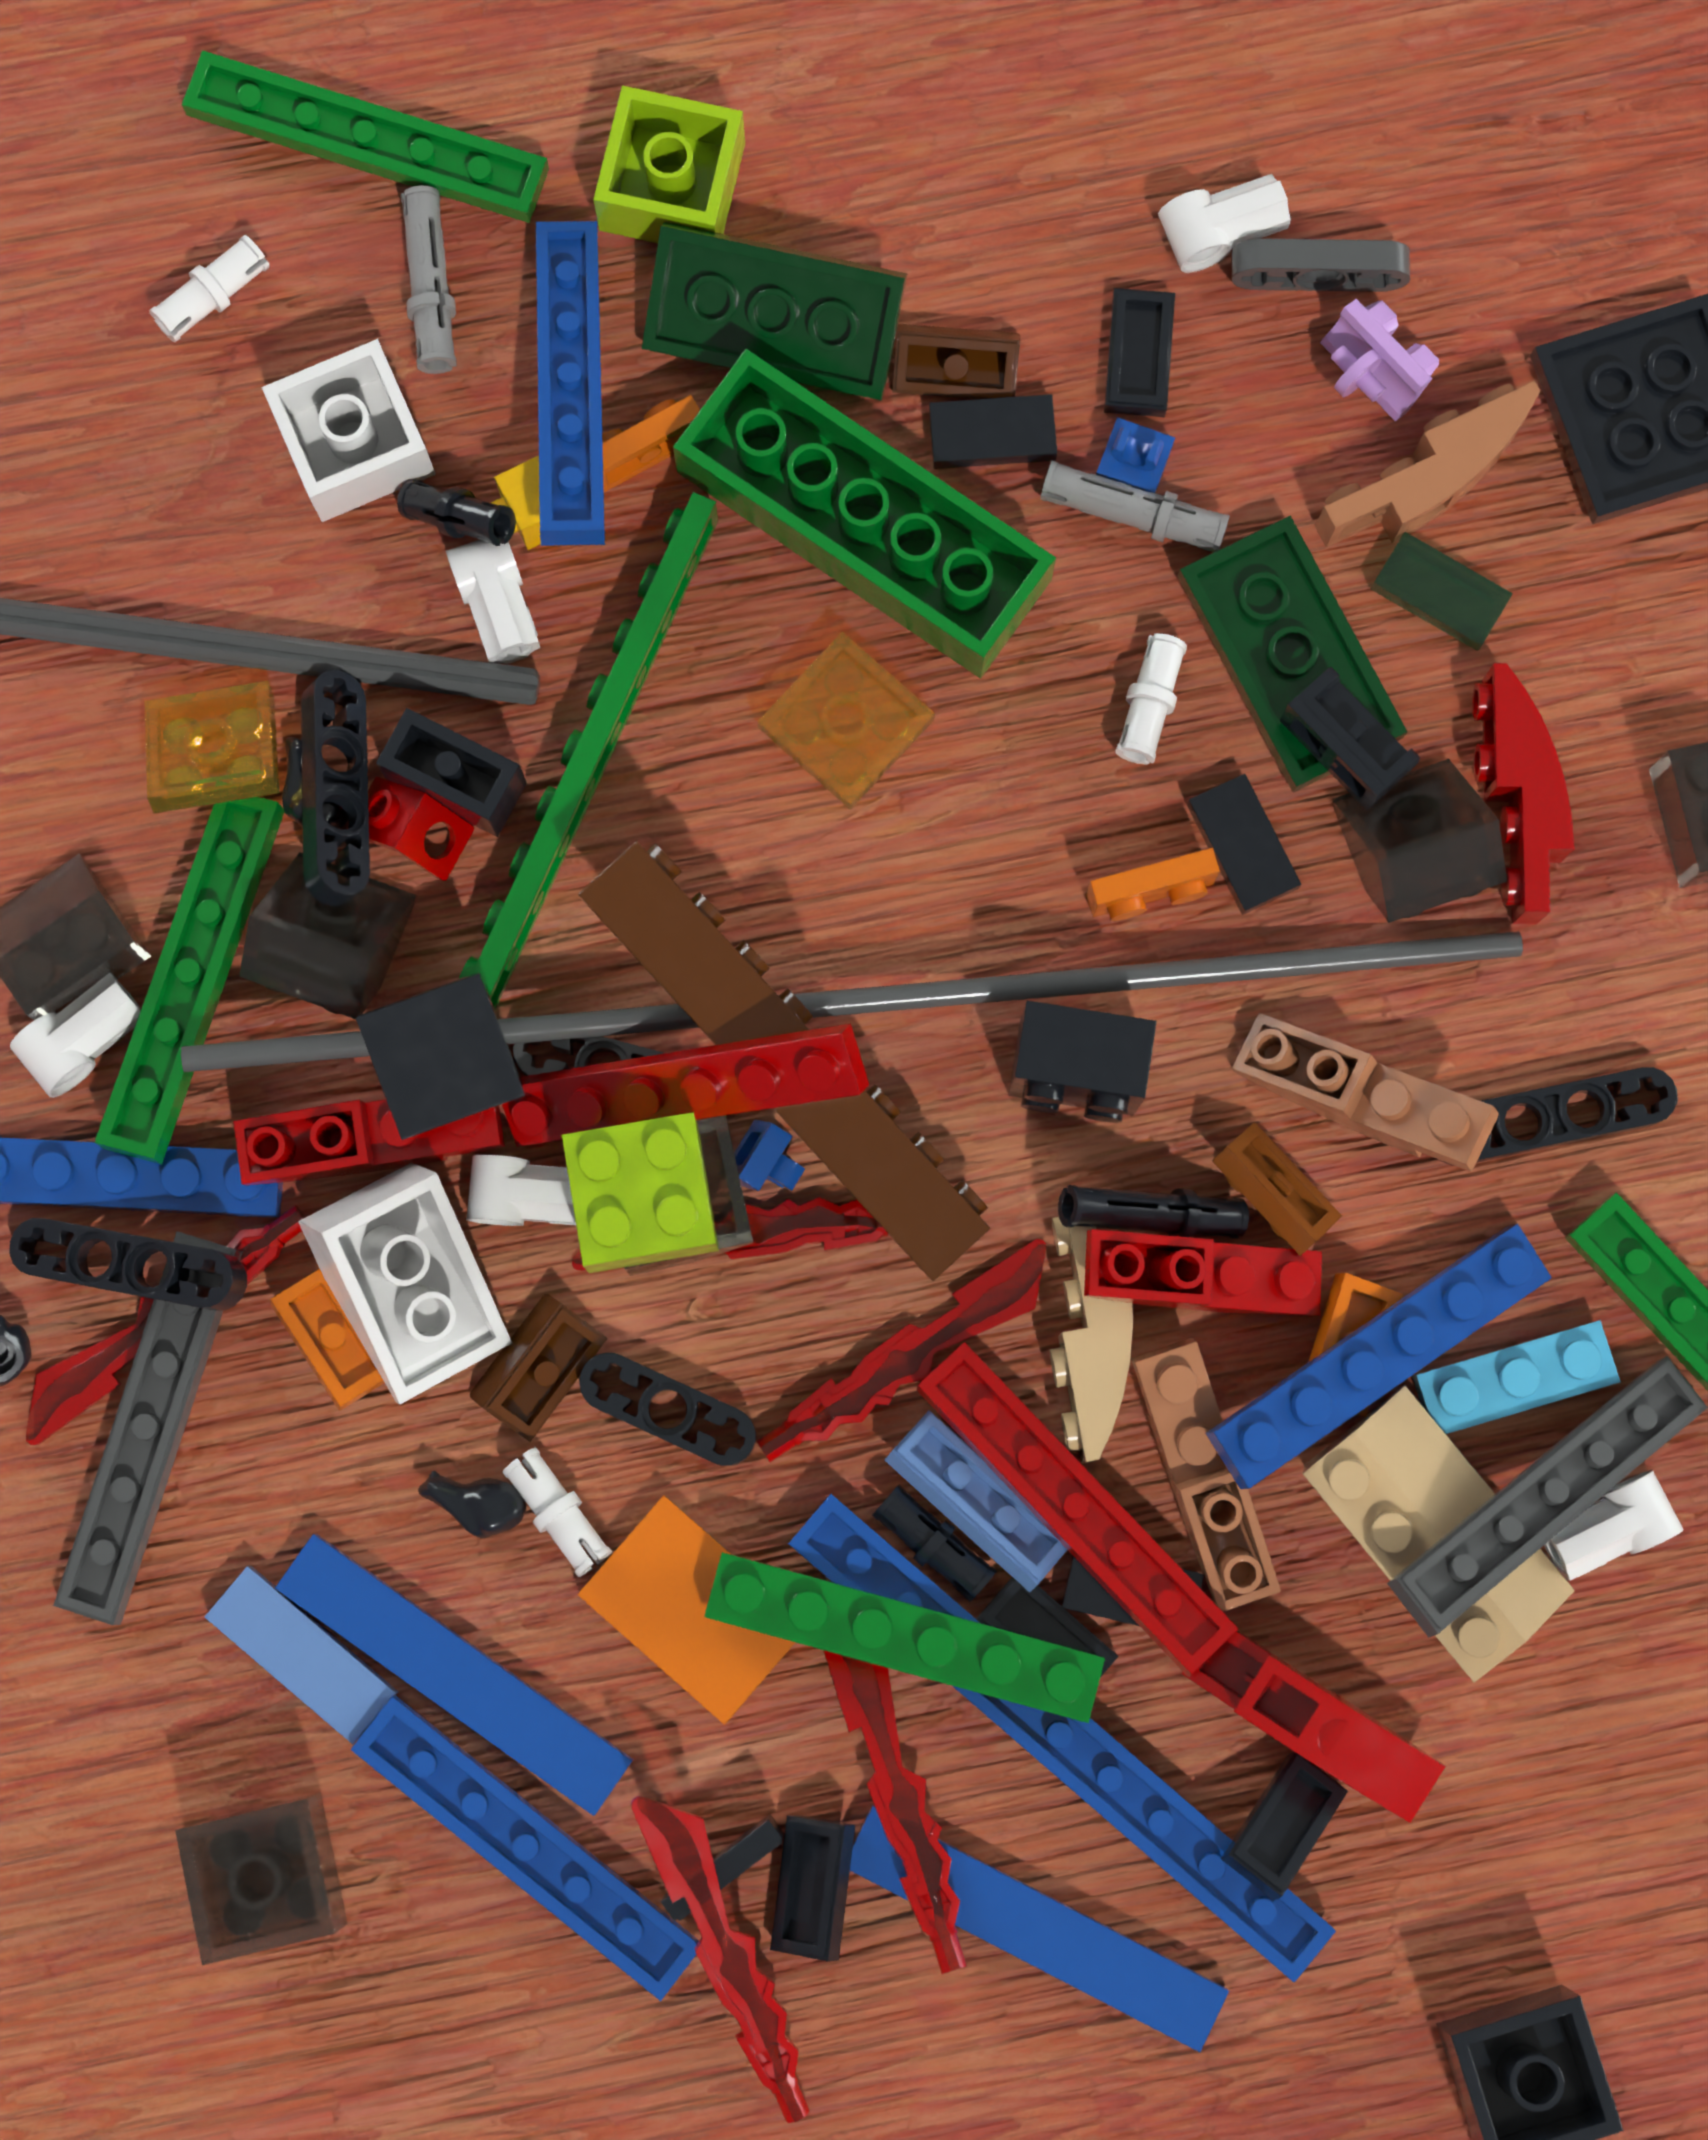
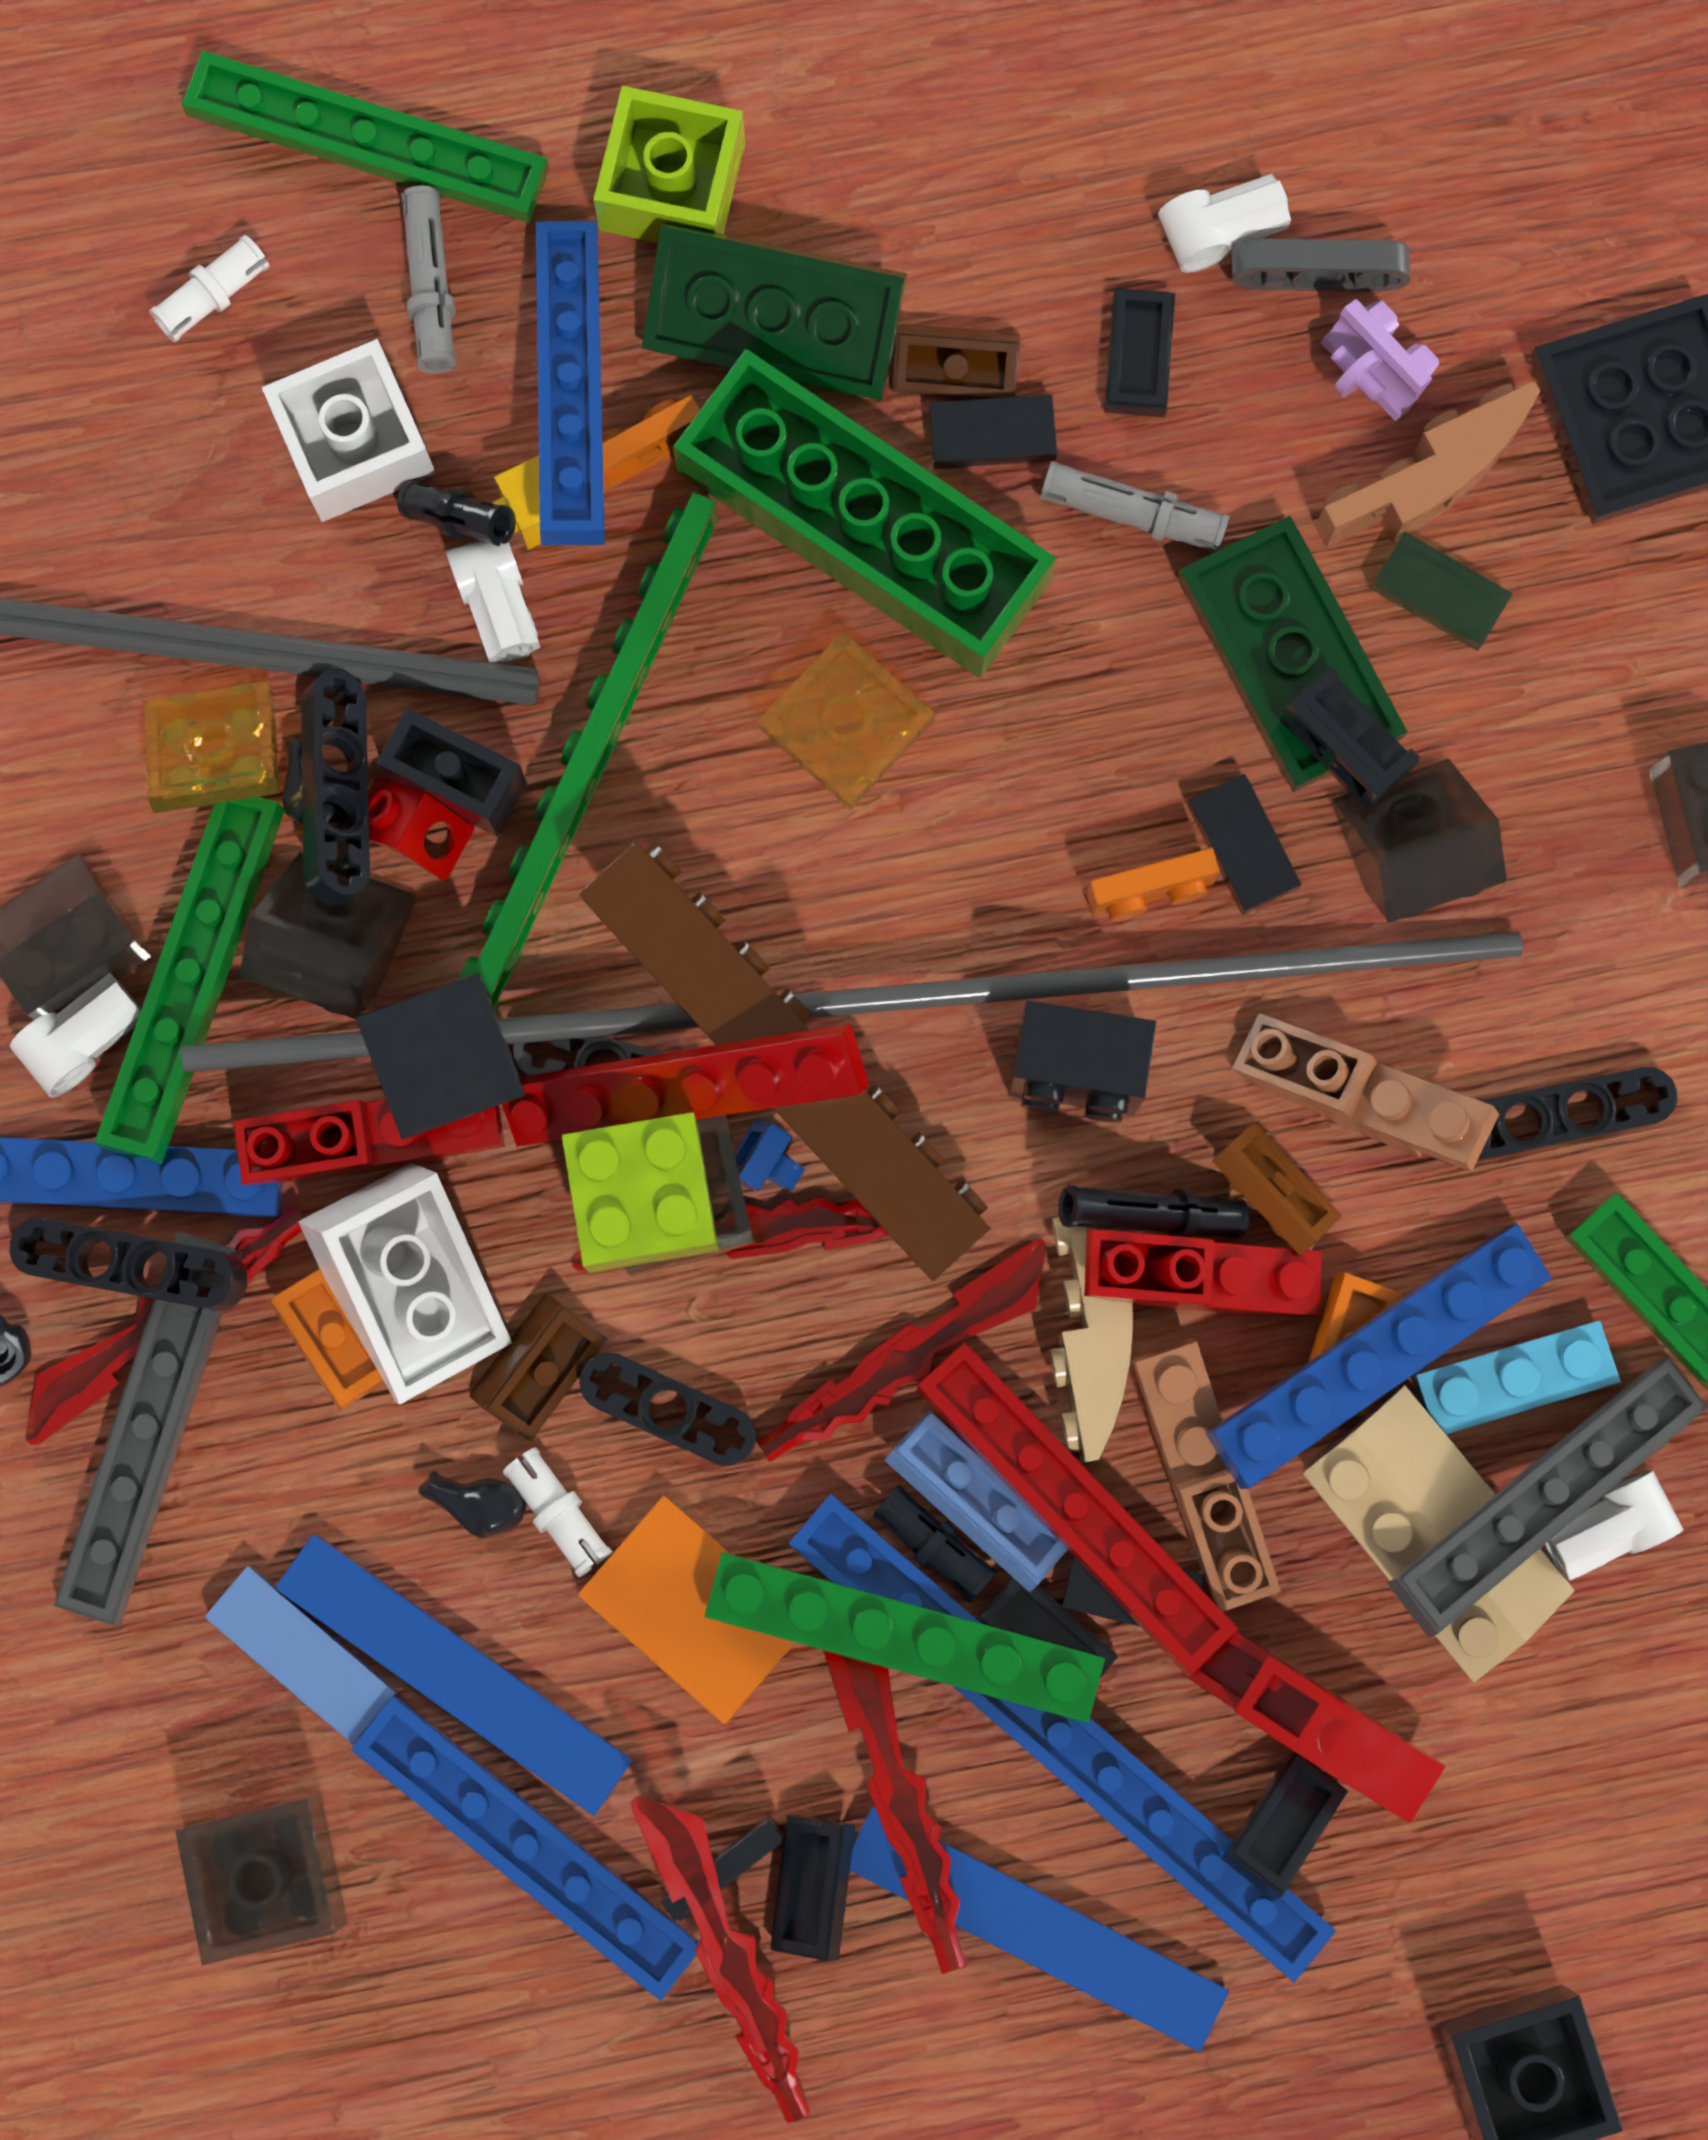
white piece [466,1155,576,1226] -> none
blue tile [1096,417,1175,493] -> none
white pin [1116,633,1187,765] -> none
red slope [1472,663,1575,924] -> none

